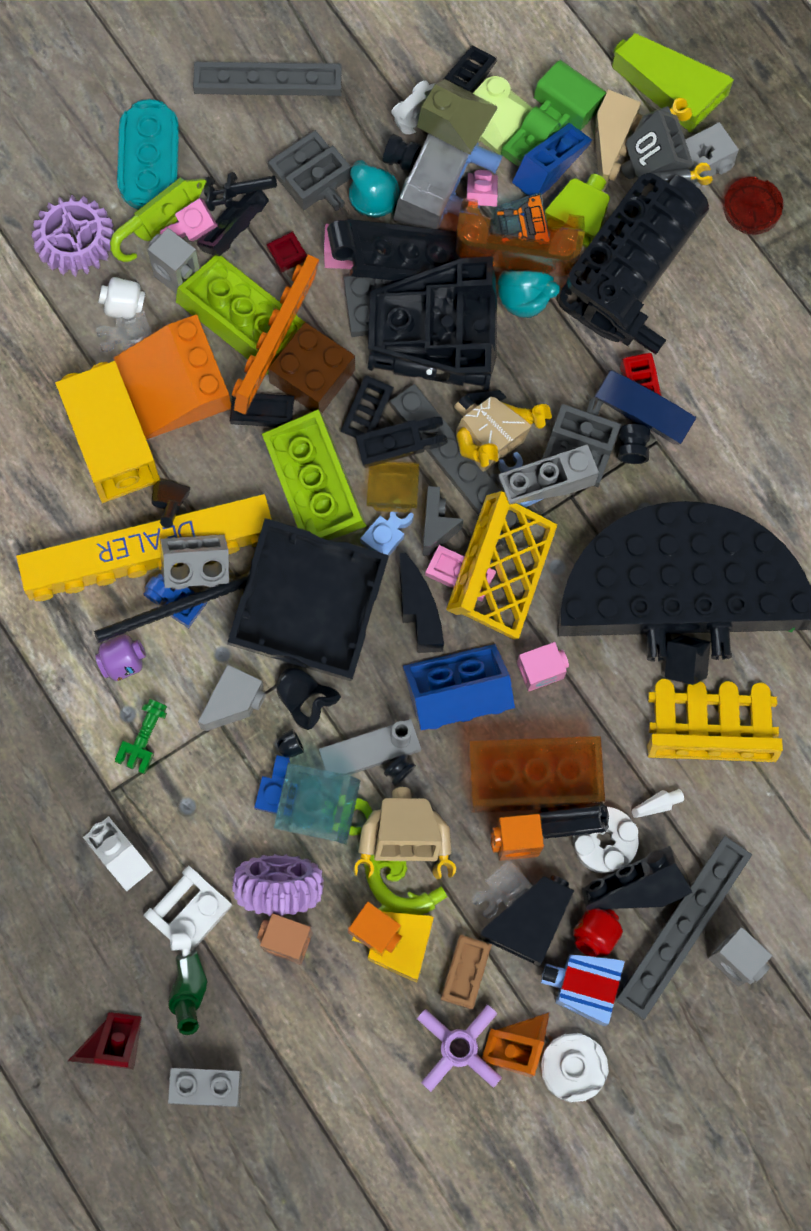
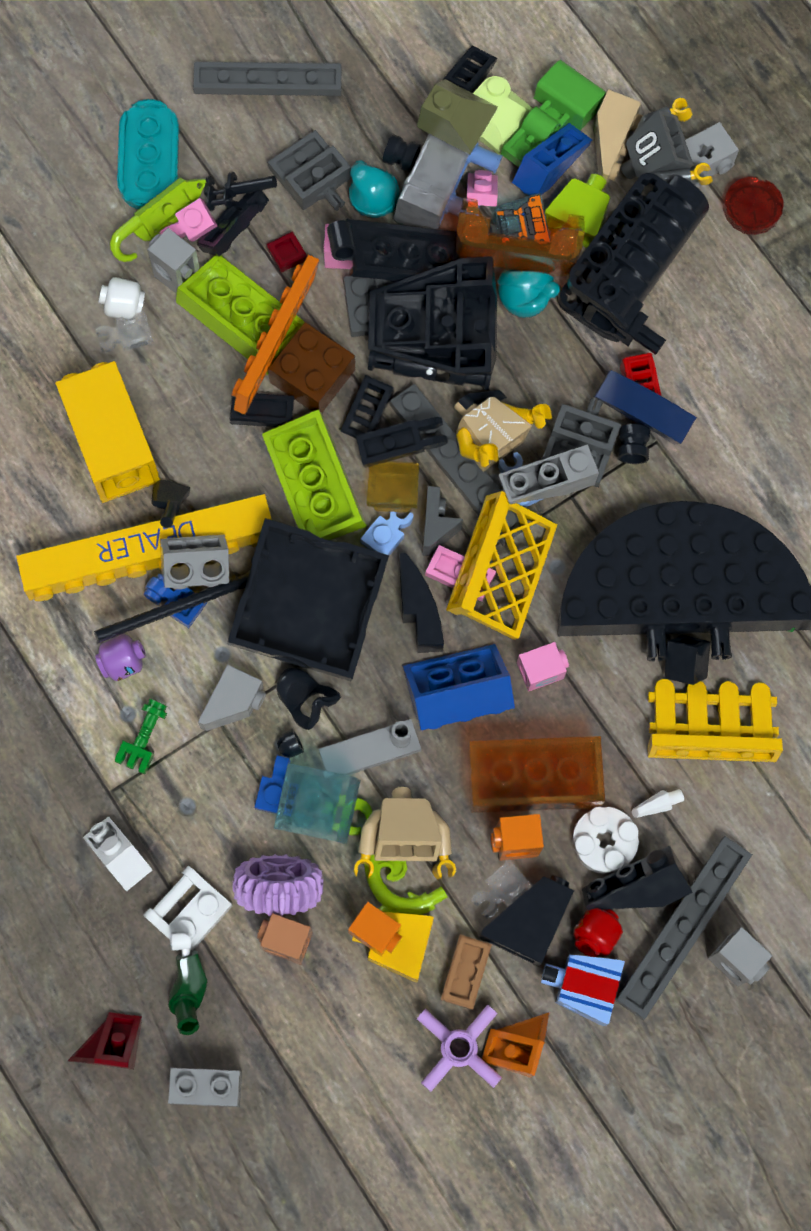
lavender gear [32,194,114,277] -> none
orange slope [113,314,231,440] -> none
black bush [384,754,416,786] -> none
white plate [391,81,436,134] -> none
black axle [537,802,609,839] -> none
white tile [540,1033,608,1102] -> none
lime slope [612,33,734,132] -> none

